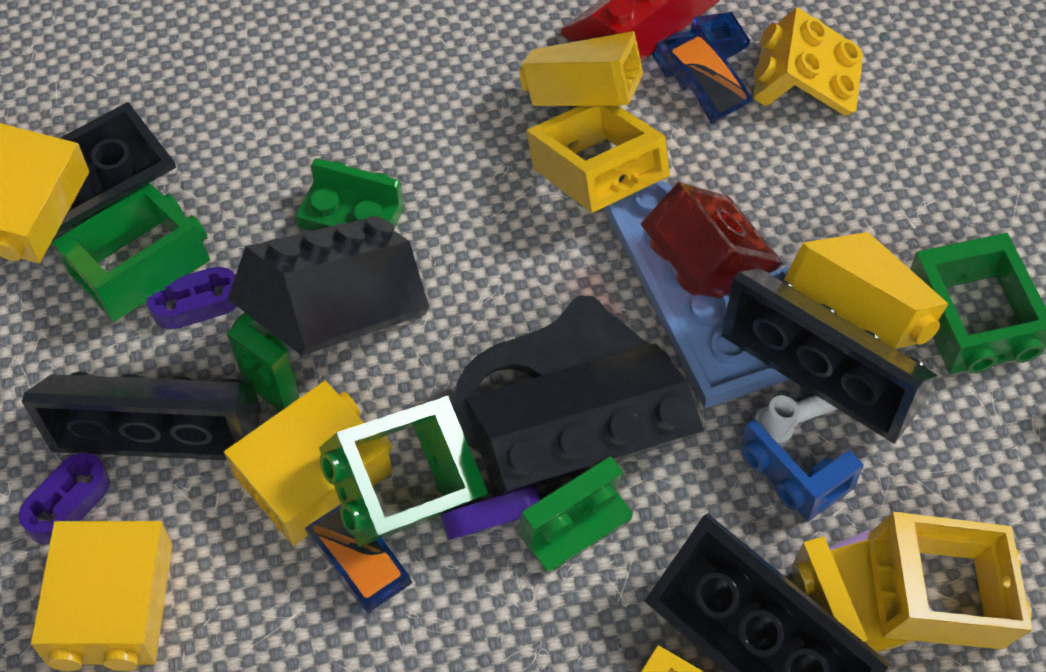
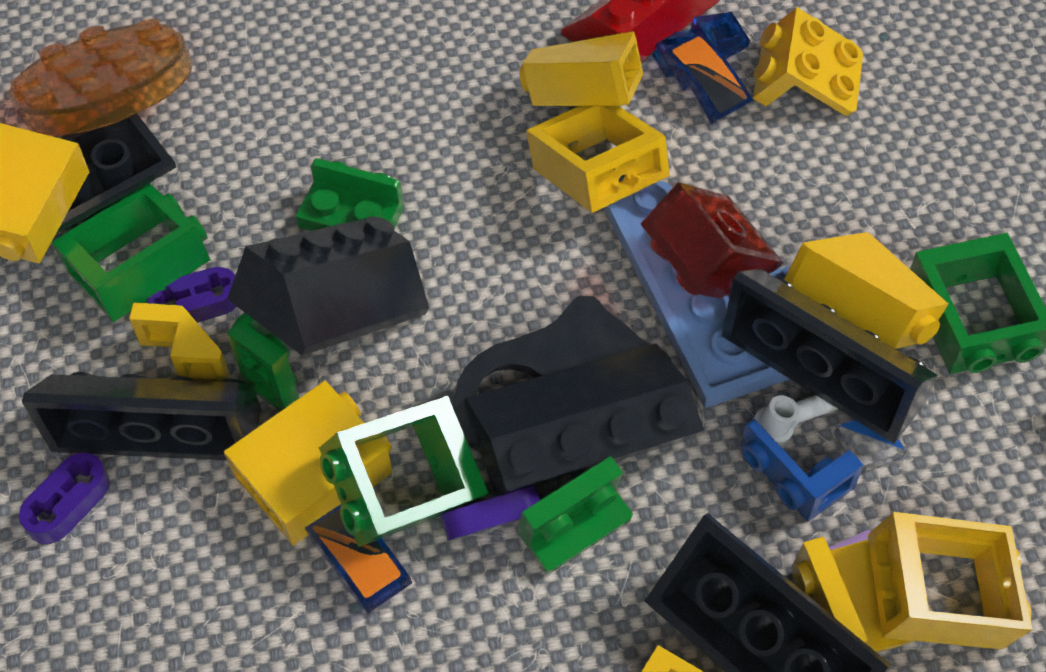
yellow brick [31,521,173,671] -> none
none -> clear orange piece [9,18,193,135]
none -> yellow slope [129,303,231,382]
none -> clear tile [834,419,907,475]

